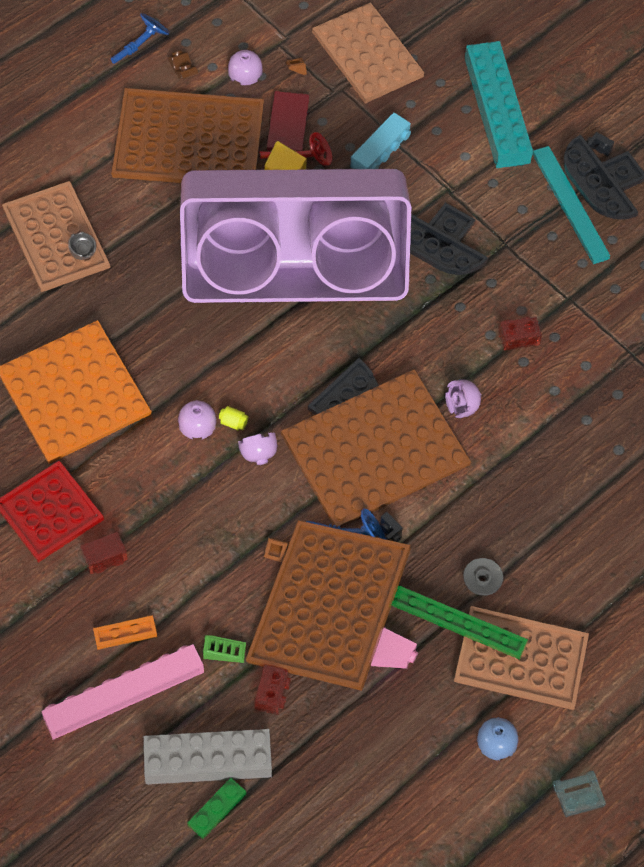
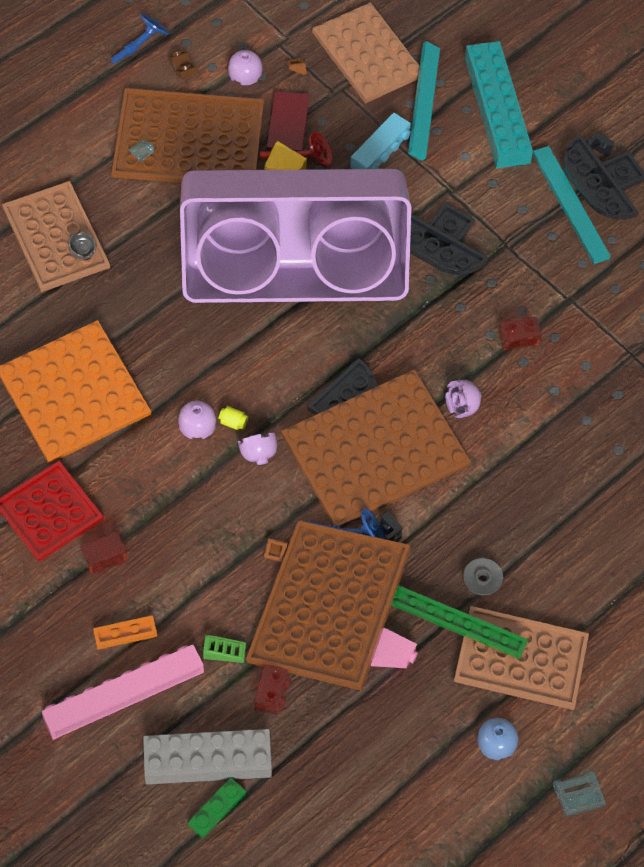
none -> clear light blue slope [129,140,154,162]
none -> teal tile [408,41,440,161]

